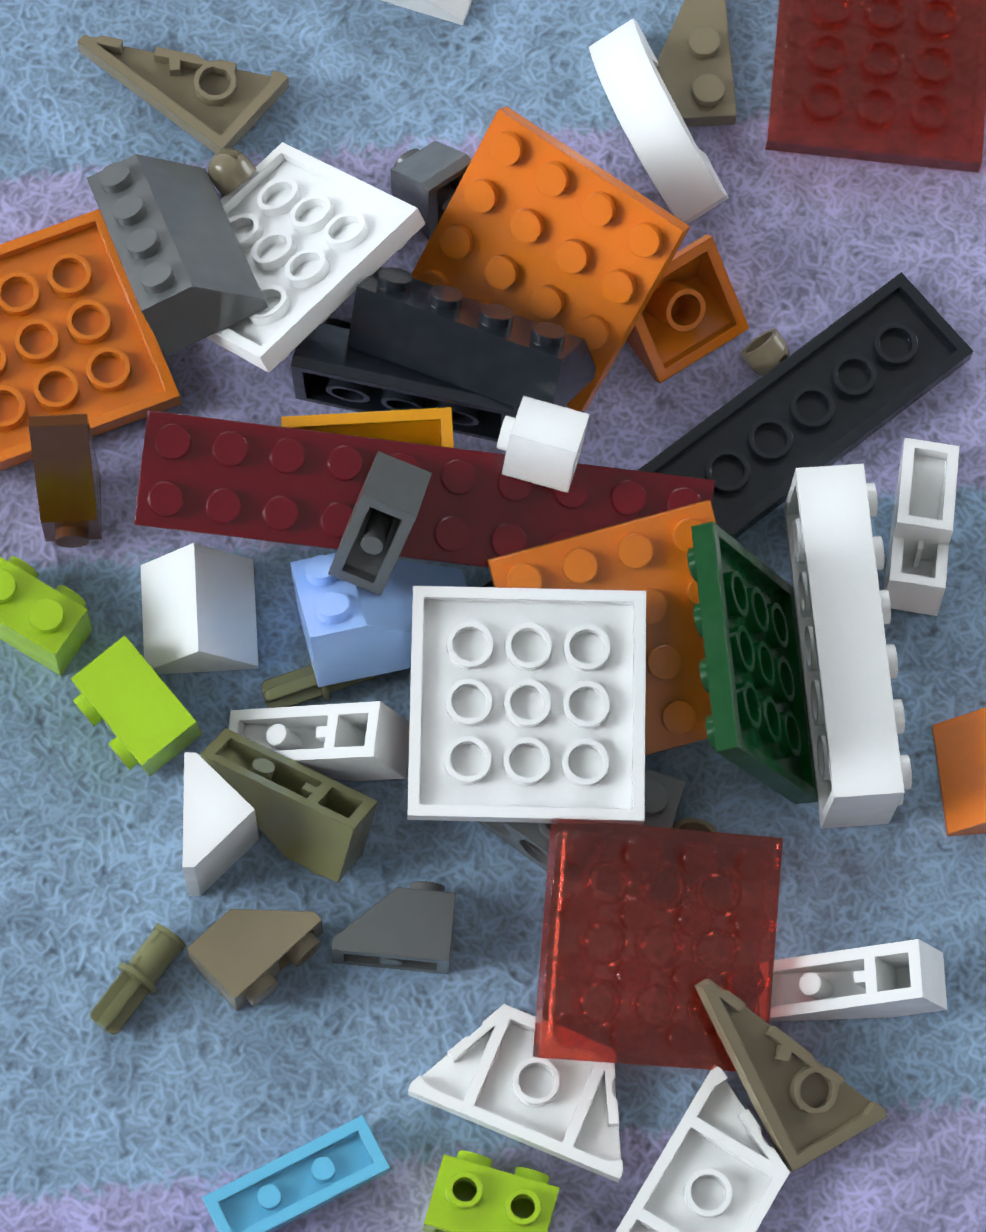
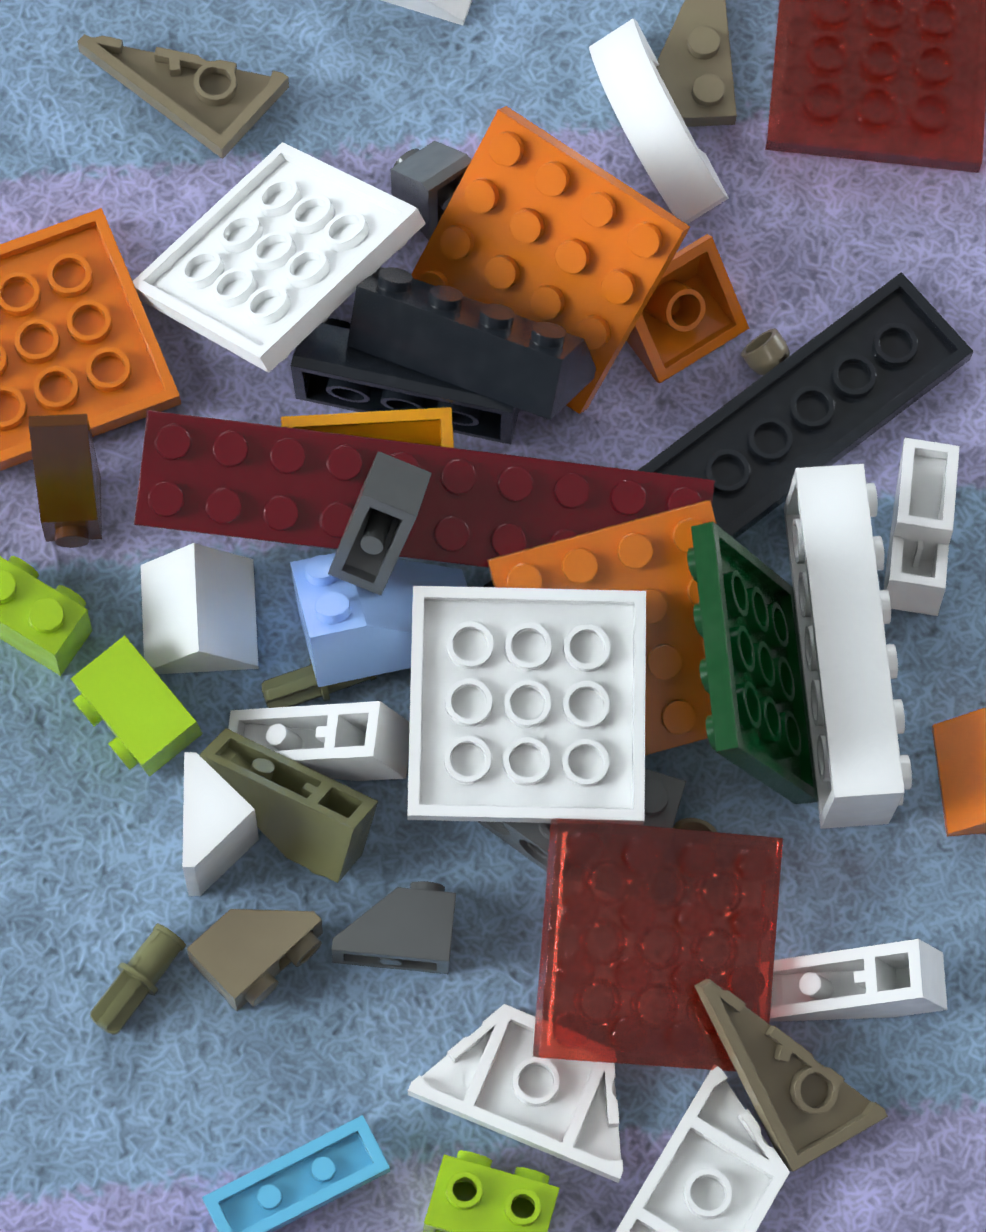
dark grey slope [87,154,268,356] -> none
dark tan hinge [208,148,256,196] -> none
white brick [497,396,590,493] -> none

